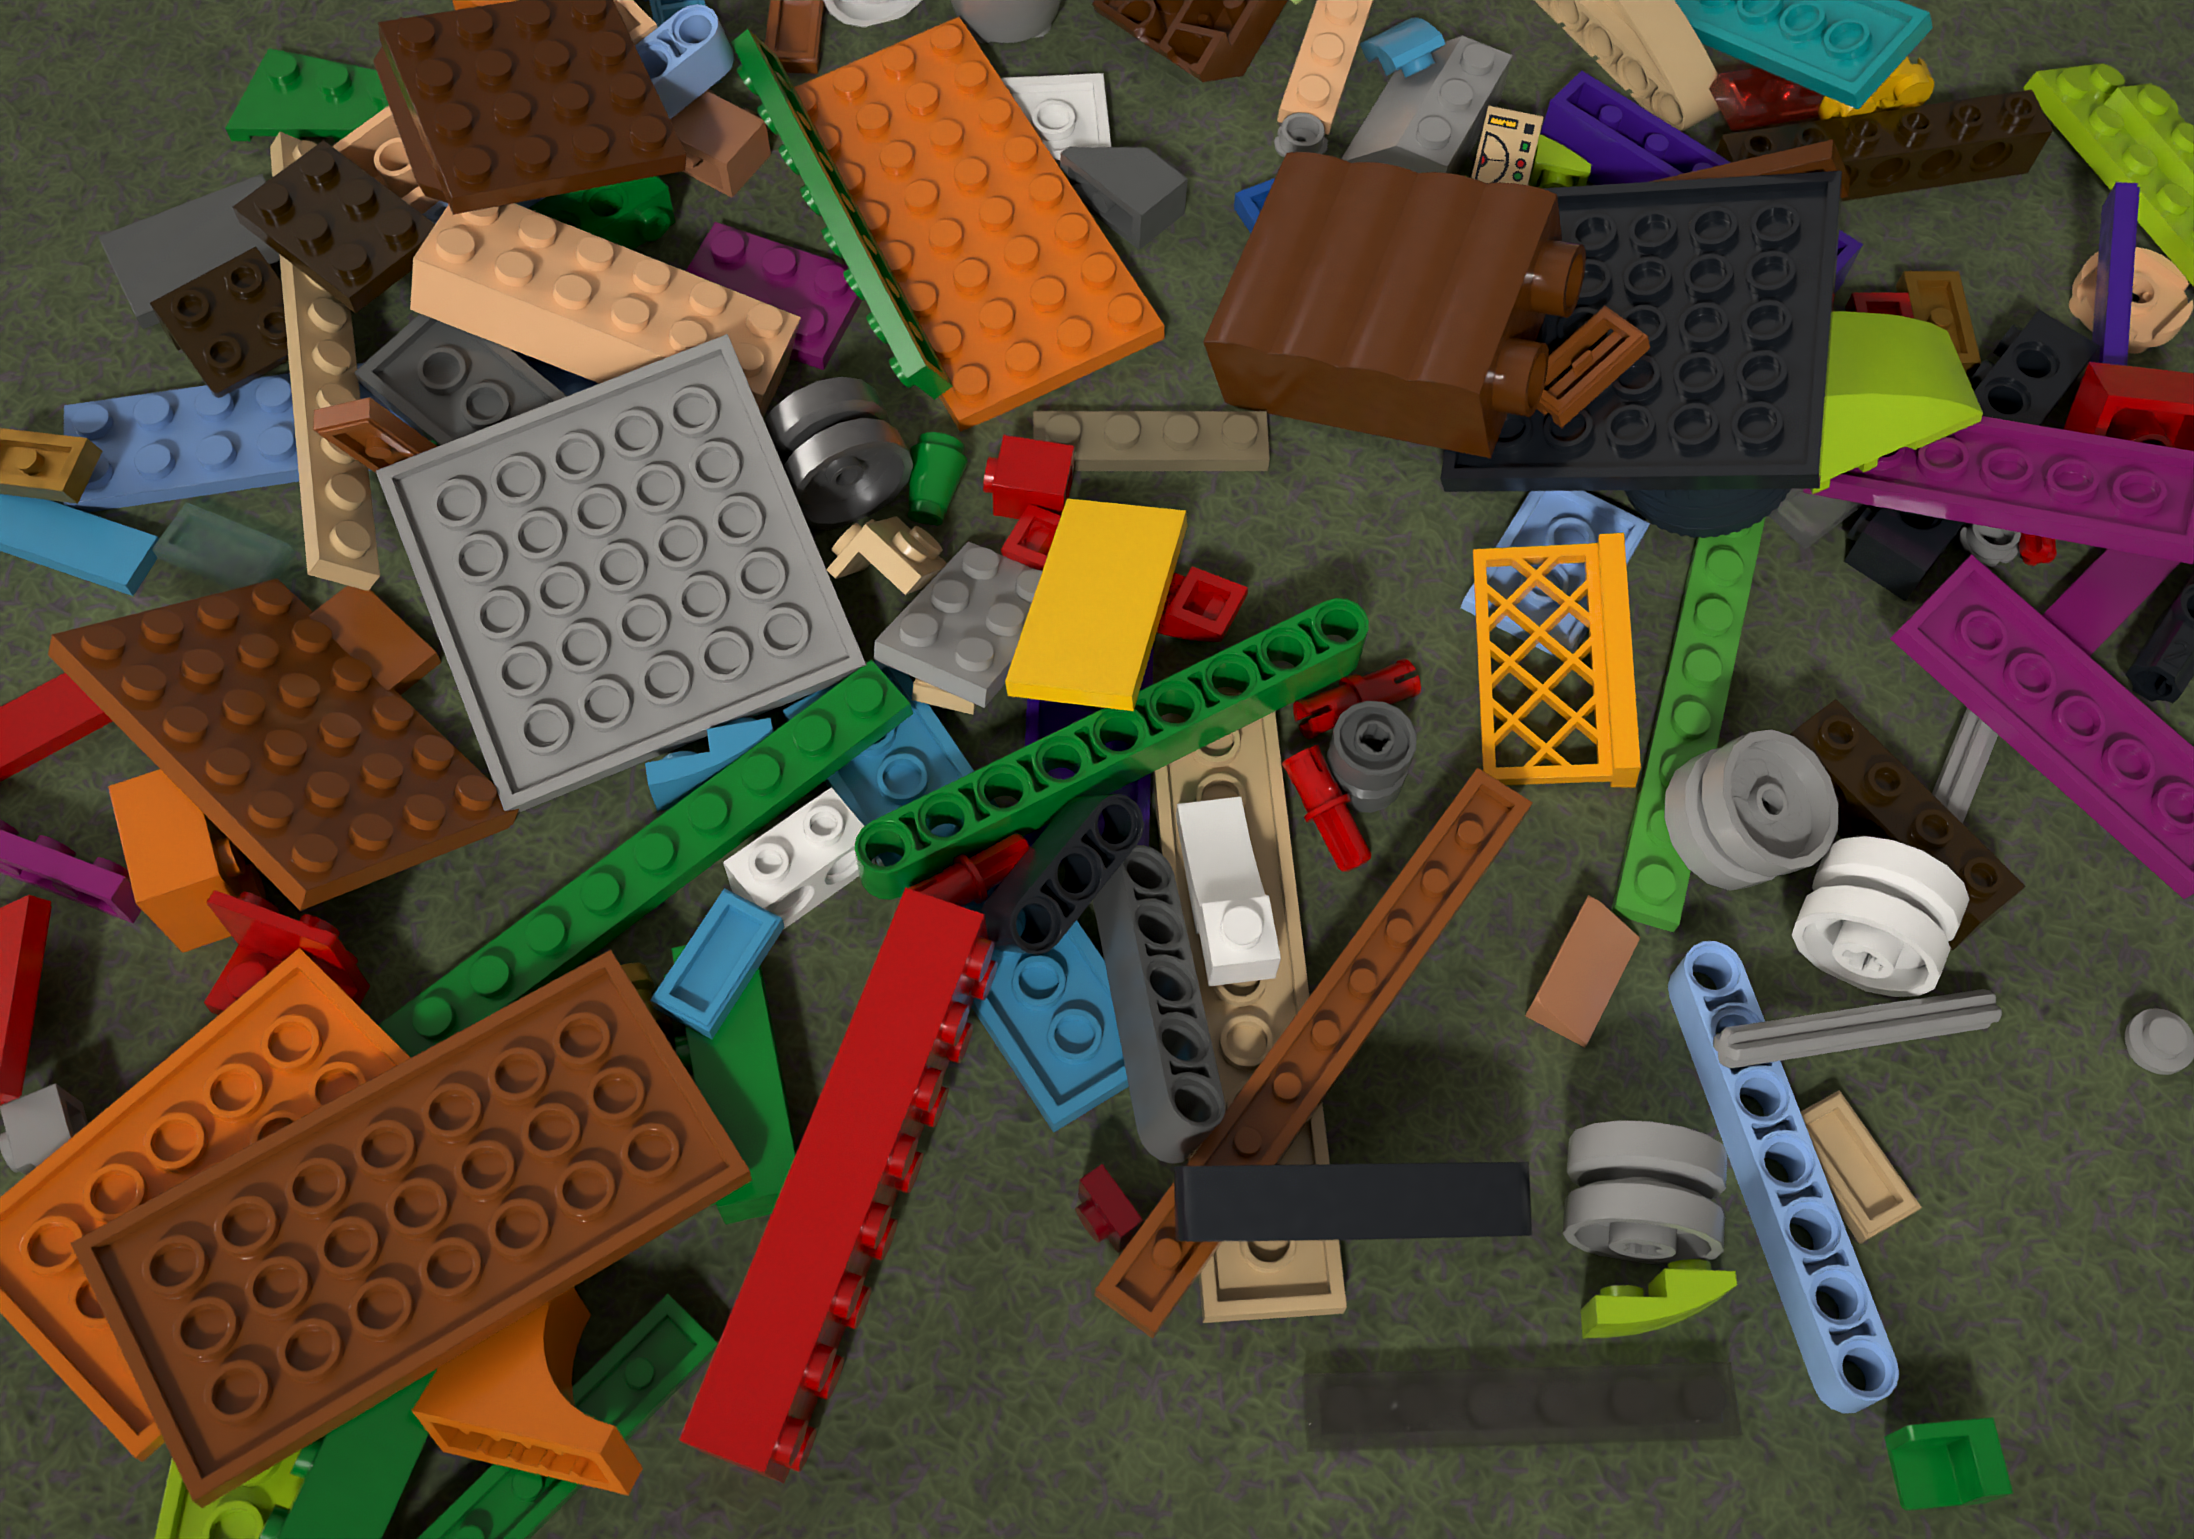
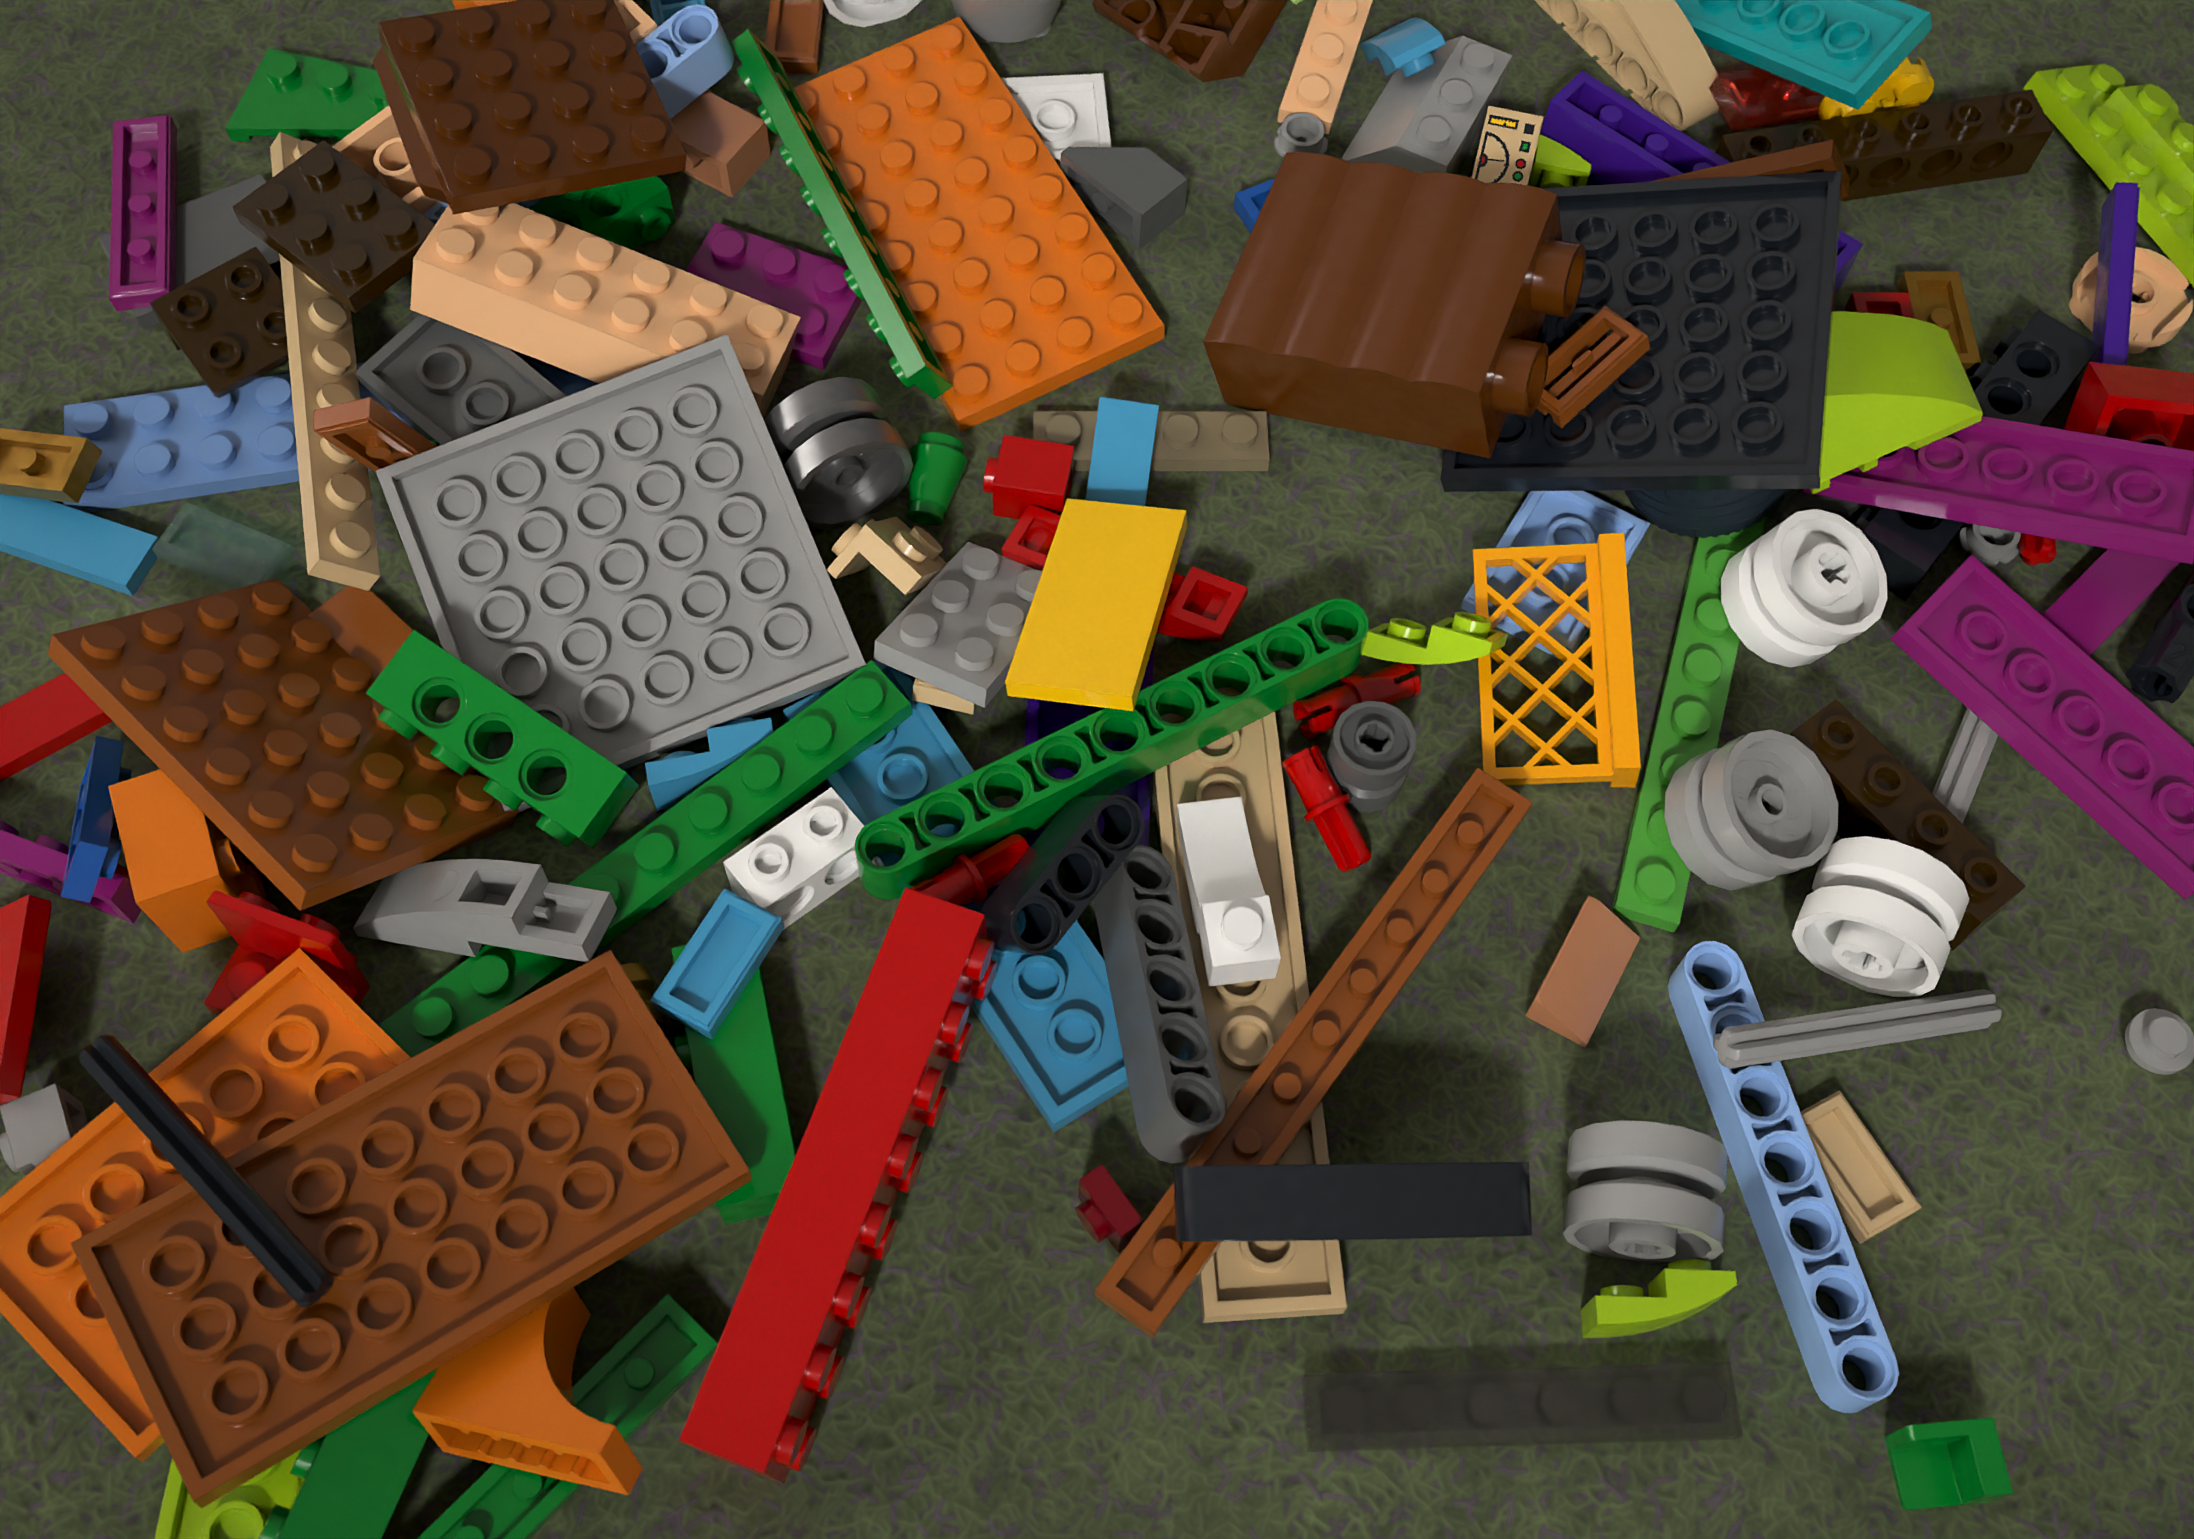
none -> blue plate [61,735,132,903]
none -> black axle [79,1035,334,1307]
none -> magenta tile [109,115,177,311]
none -> light grey slope [353,859,617,962]
none -> green brick [366,630,639,849]
none -> dark azure tile [1085,397,1159,506]
none -> lime slope [1362,612,1508,665]
none -> white wheel [1721,509,1888,668]

